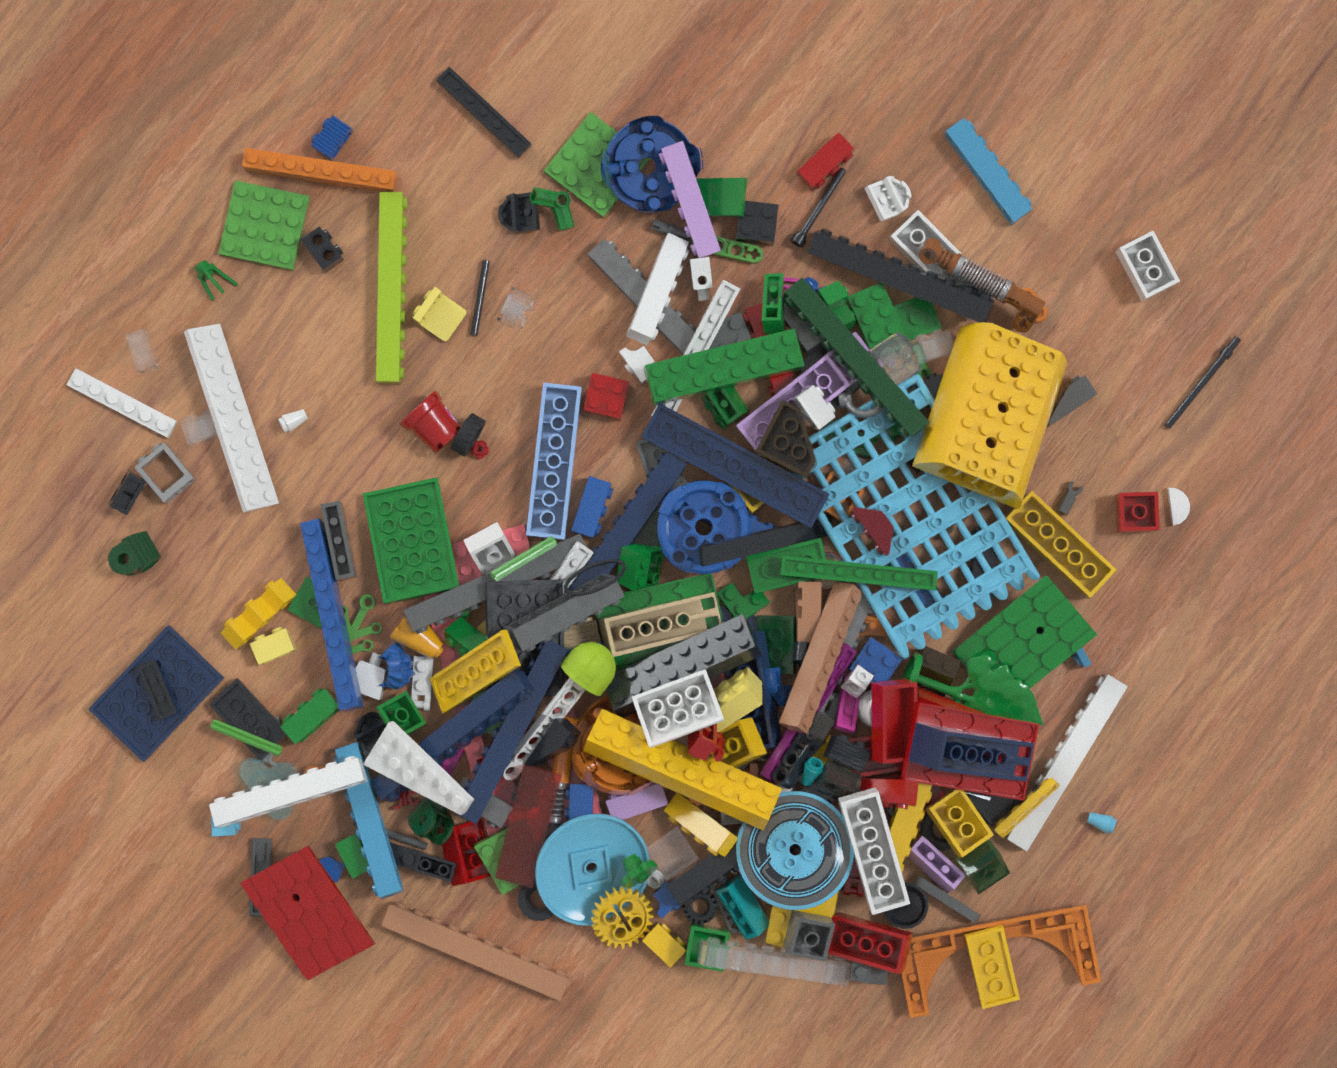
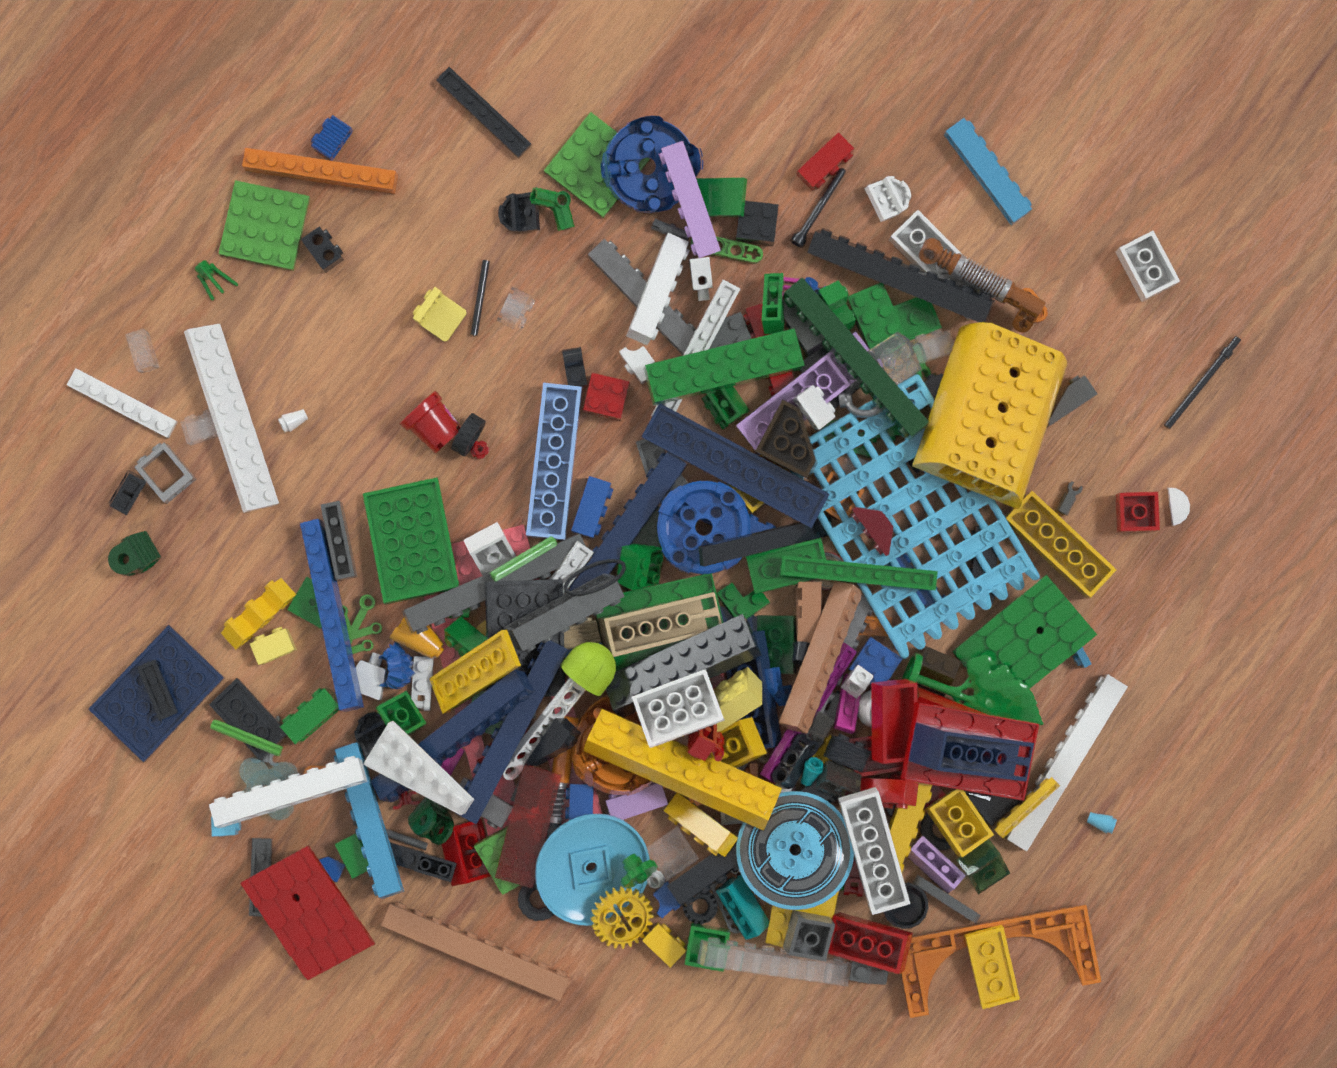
lime brick [376,192,408,384] -> none
none -> black plate [562,347,587,387]

